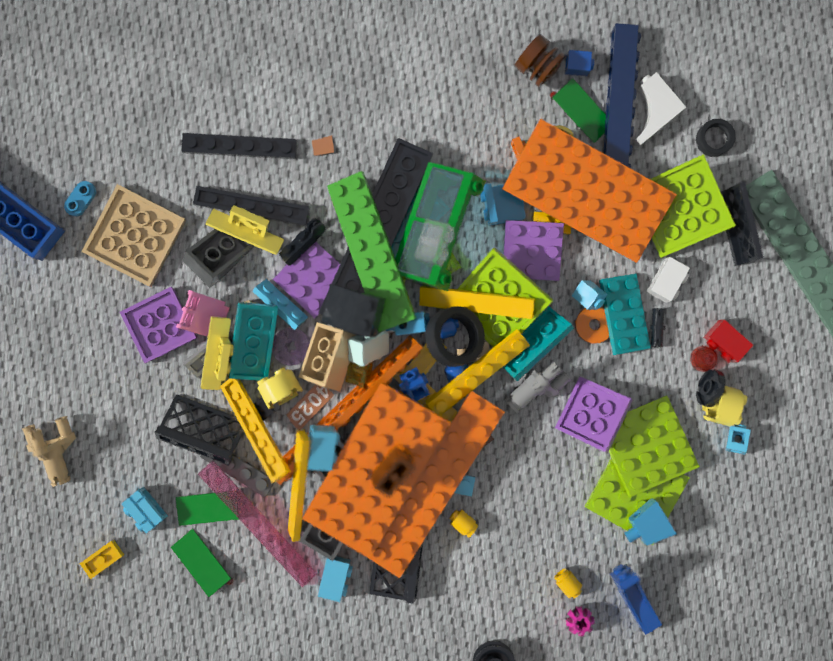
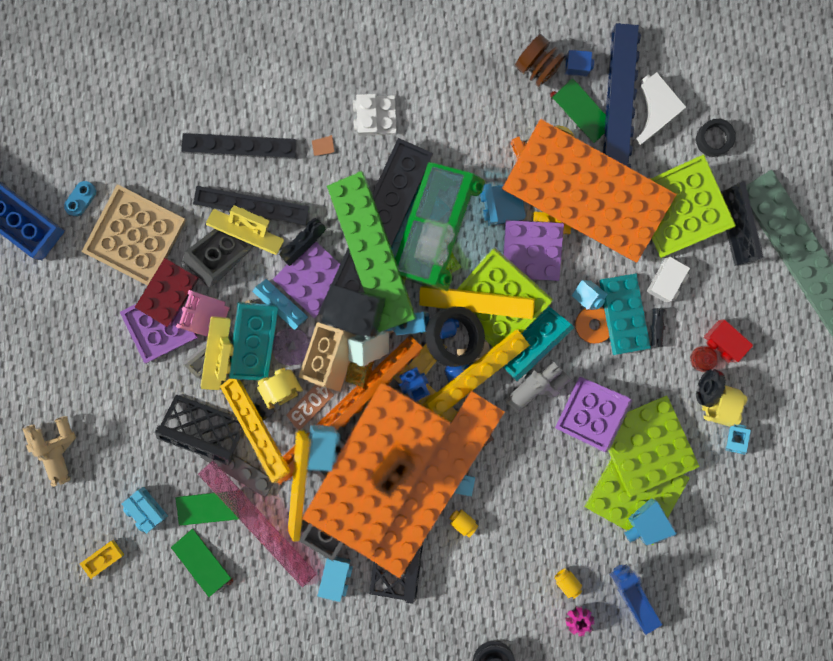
none -> dark red plate [134,258,199,327]
none -> white plate [353,94,396,136]

